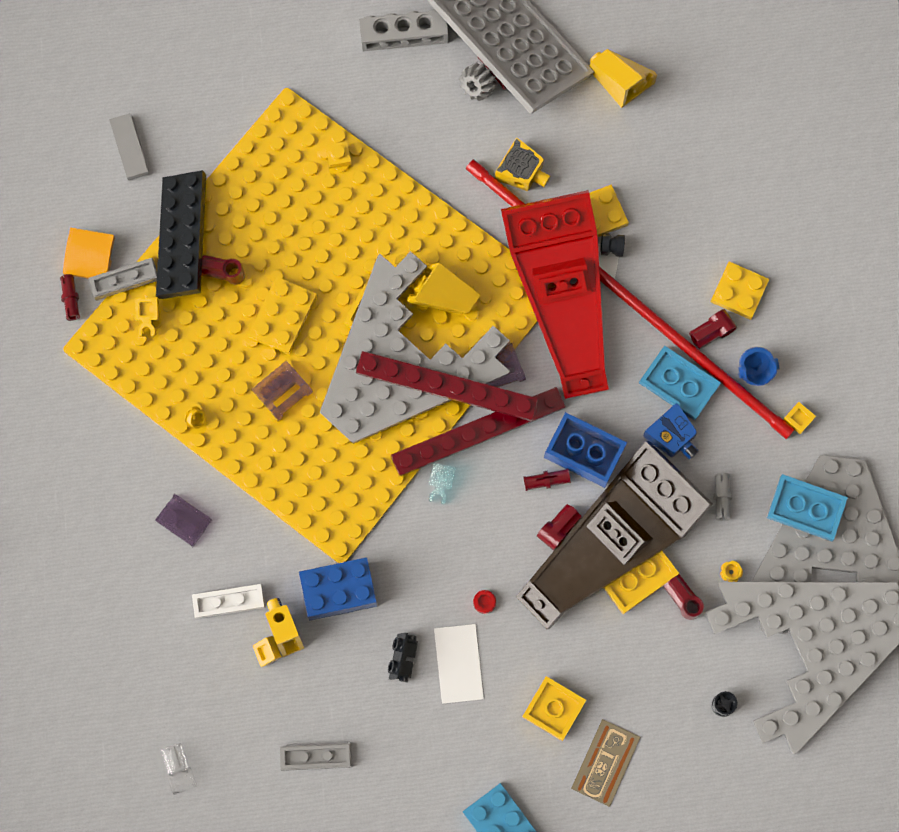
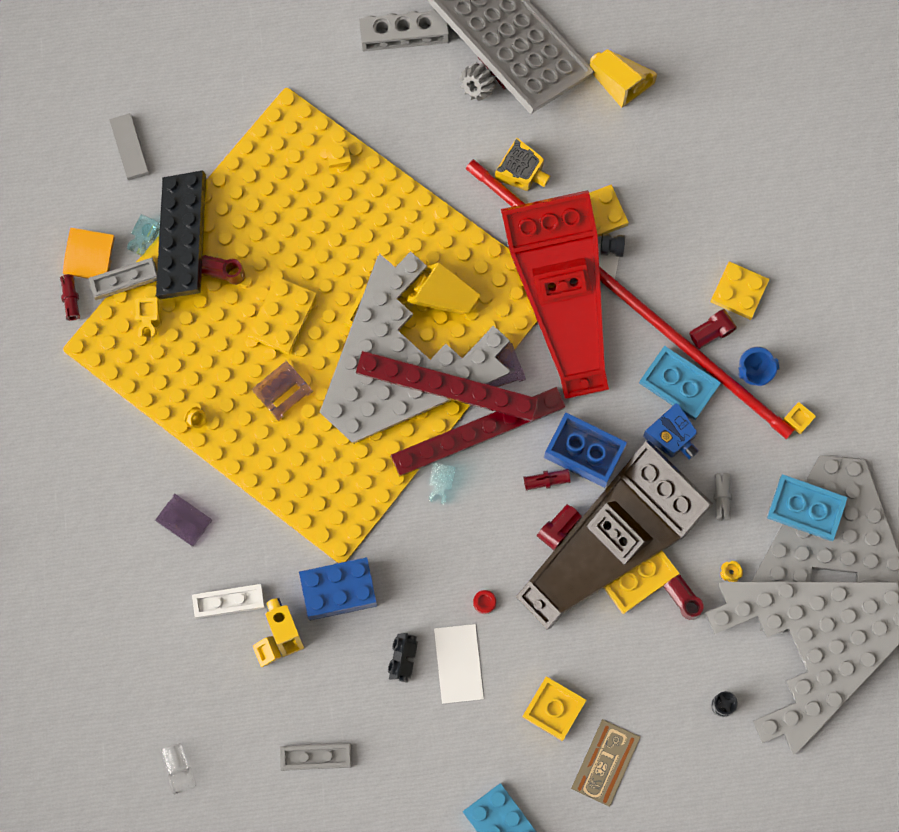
none -> clear light blue plate [127,214,160,256]

